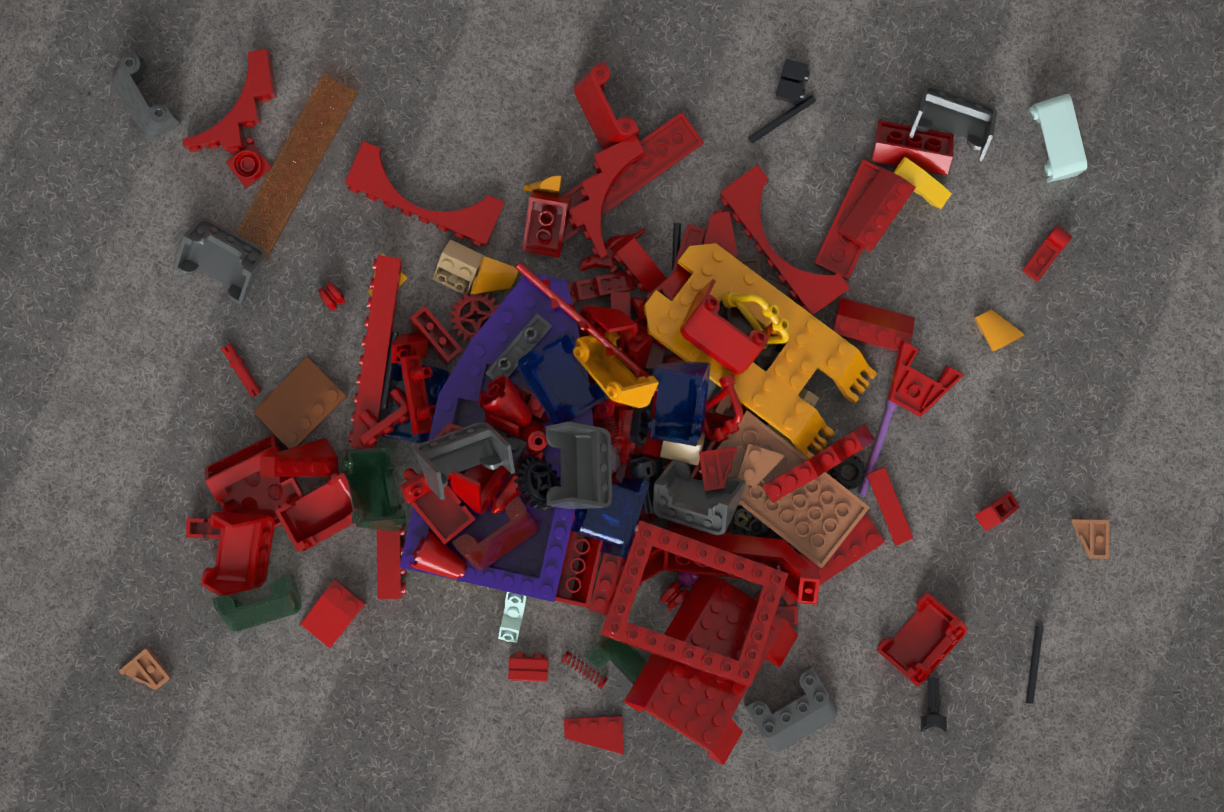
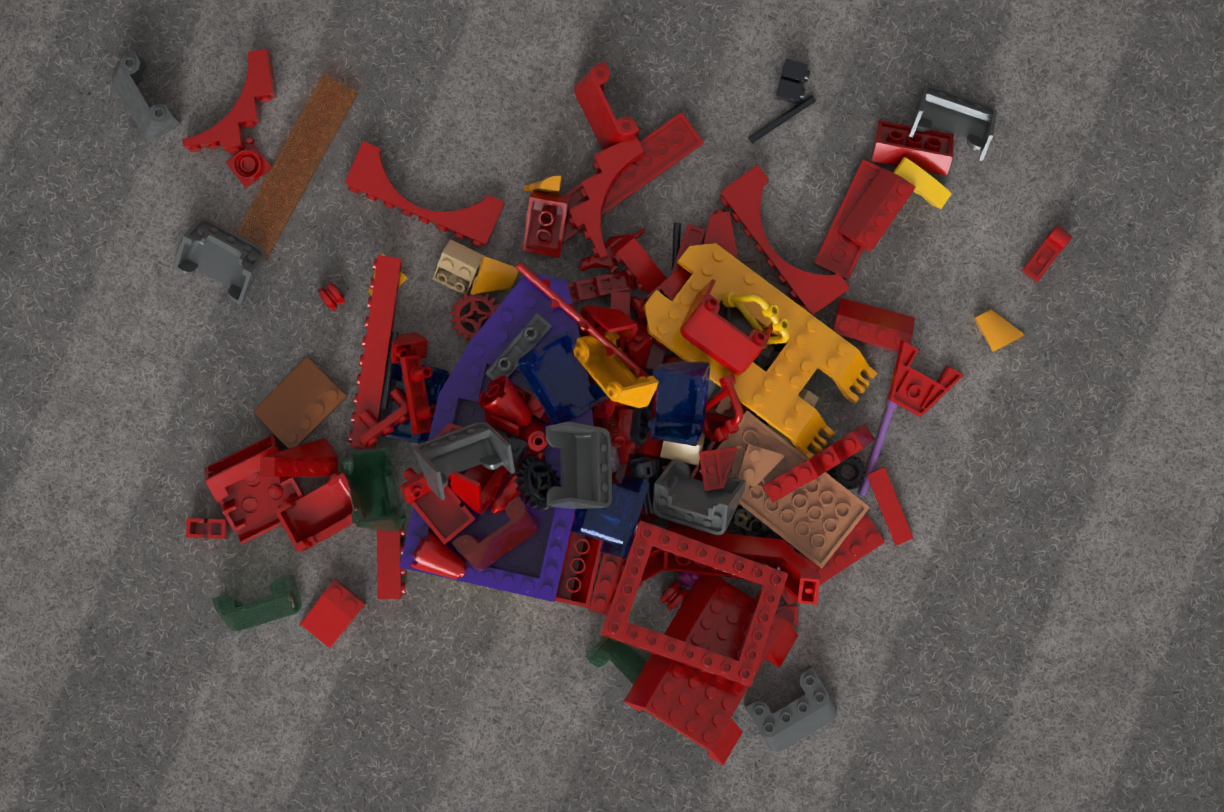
nougat wing [119,647,172,690] -> none
red windscreen [201,512,275,597] -> none
red pin [221,343,262,398] -> none
red brick [408,306,462,366] -> none
light aqua slope [498,592,527,643] -> none
red brick [508,652,549,682] -> none
red piece [561,651,608,689] -> none
red wing [564,715,624,755] -> none
red windscreen [876,592,968,686] -> none
black piece [920,677,947,732] -> none
red slope [975,491,1020,531] -> none
black bar [1026,626,1043,704] -> none
light aqua windscreen [1029,94,1087,183] -> none
nougat wing [1071,519,1110,559] -> none

